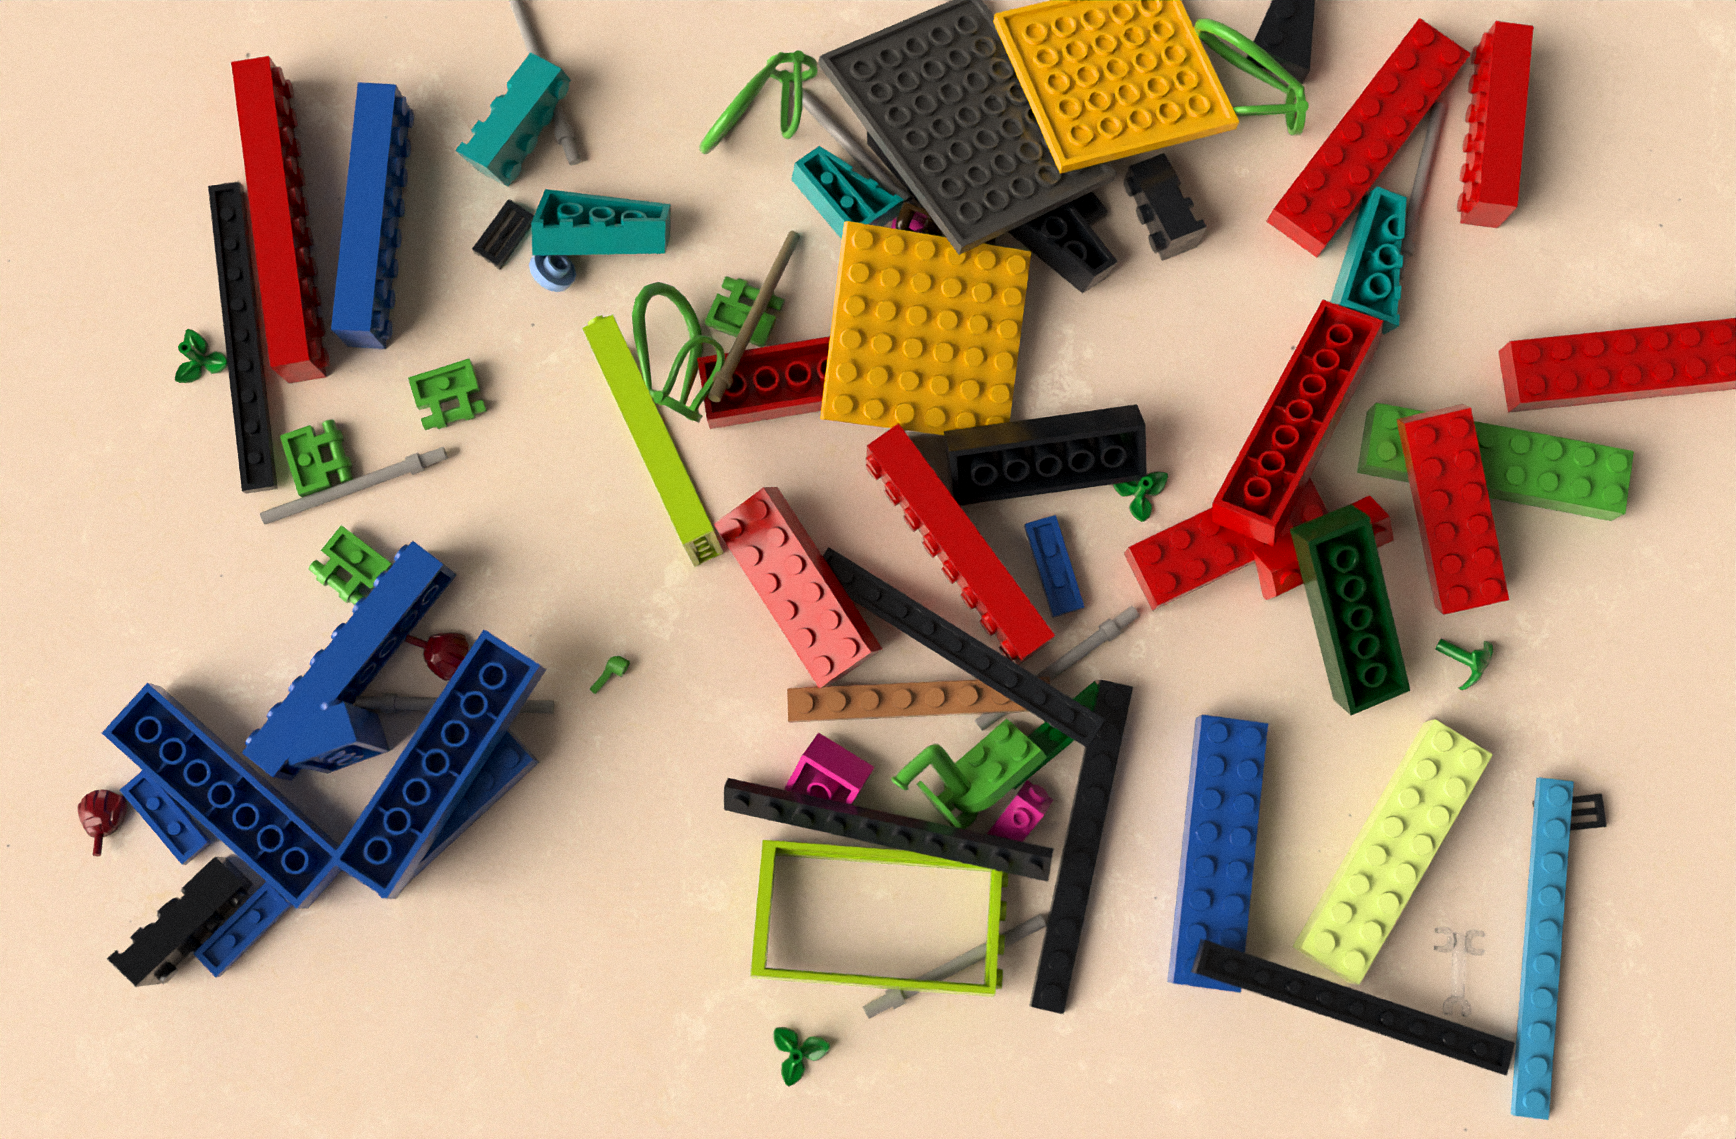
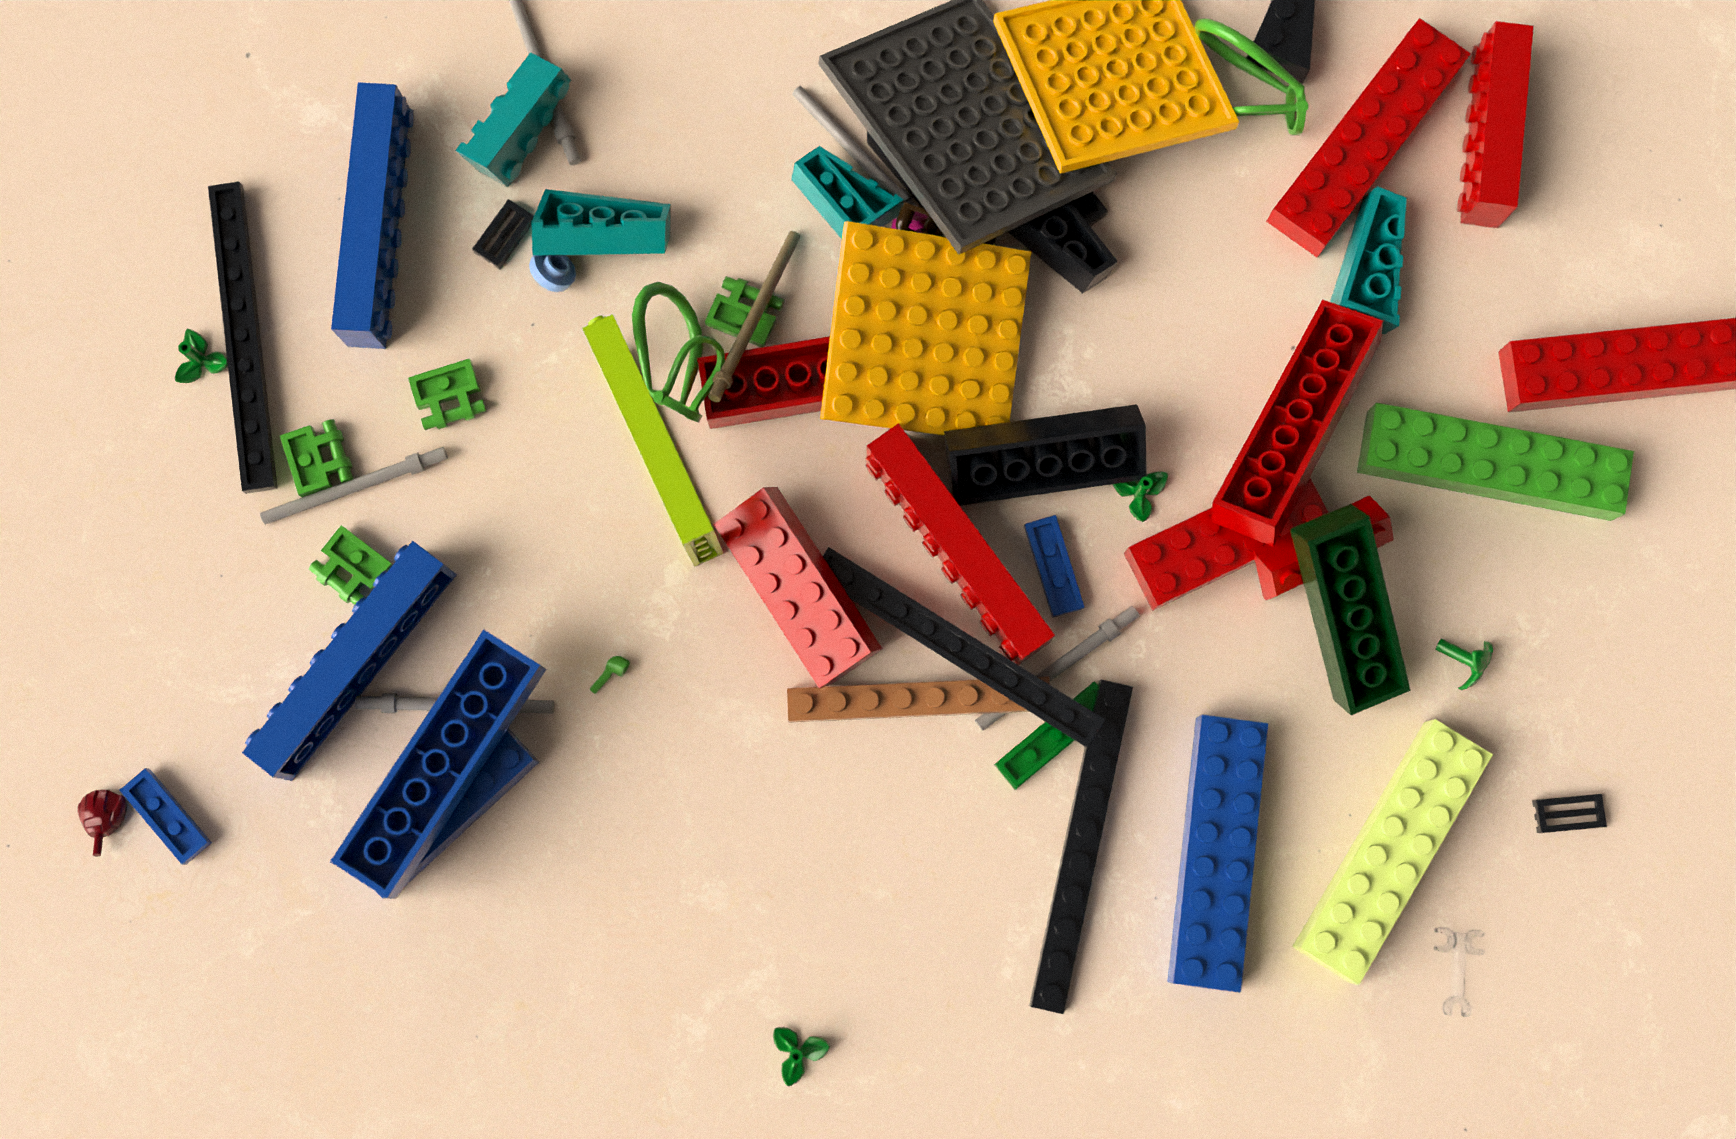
blue brick [102,682,342,909] -> none
black wedge [107,856,253,987] -> none
blue plate [193,882,292,978] -> none
red brick [231,56,330,384] -> none
blue slope [288,699,390,774] -> none
dark red piece [404,632,469,681] -> none
bright green animal [699,50,818,154] -> none
black plate [724,778,1054,882] -> none
lime door [750,840,1008,997] -> none
dark pink slope [784,732,874,805] -> none
light grey bar [863,914,1046,1019] -> none
bright green plate [891,718,1047,829] -> none
dark pink bracket [987,780,1053,842] -> none
black wedge [1124,153,1207,261] -> none
black plate [1191,939,1515,1076] -> none
red brick [1396,404,1509,615] -> none
light grey bar [1400,102,1446,280] -> none
dark azure plate [1511,778,1574,1120] -> none

